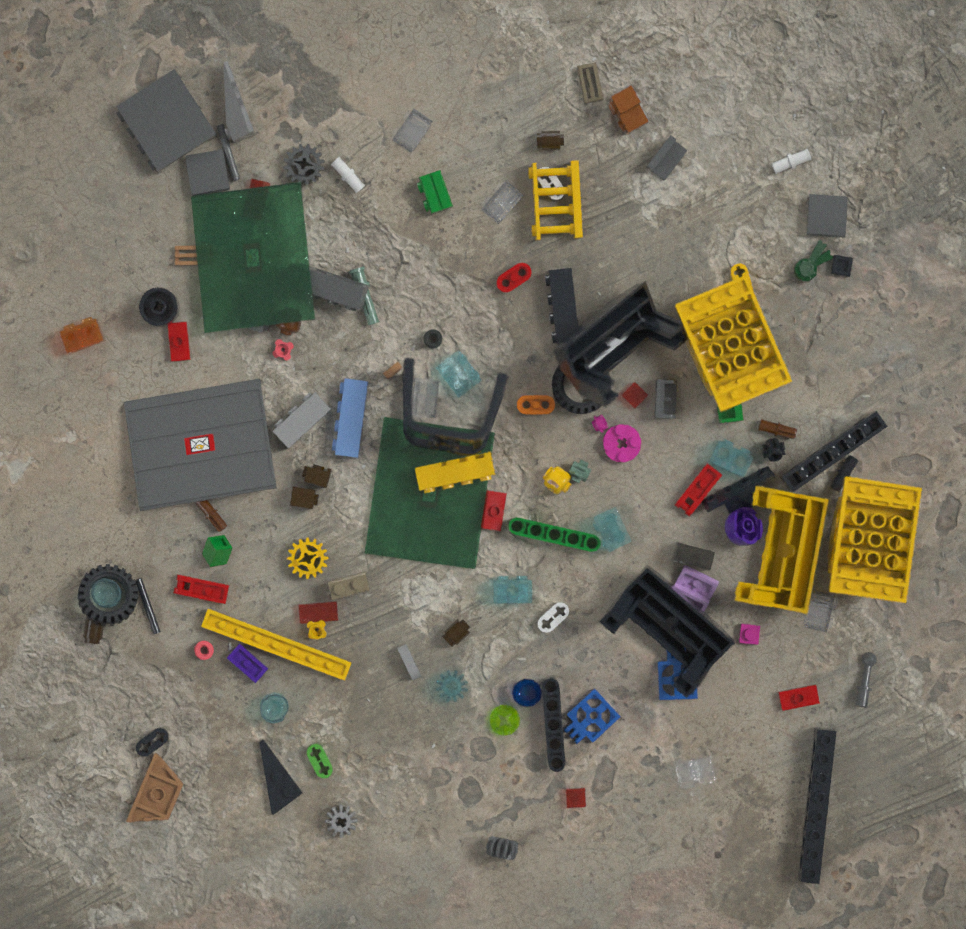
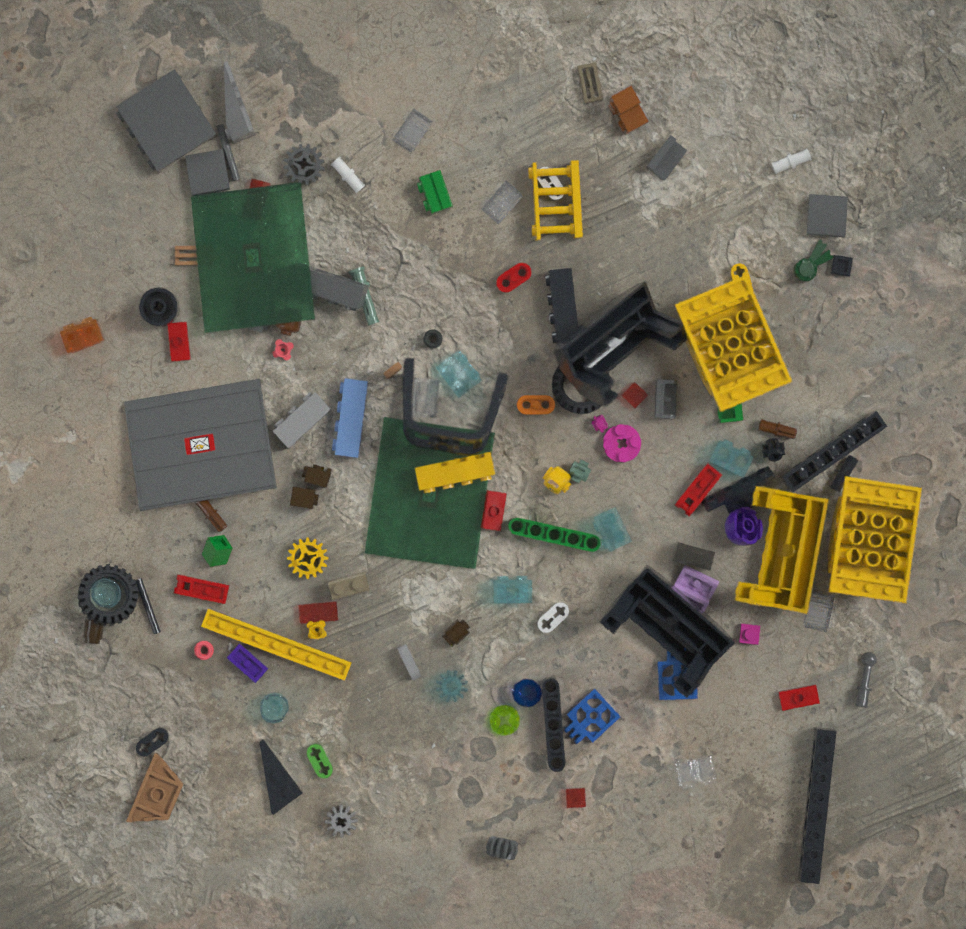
dark brown brick [537,131,564,150] -> none

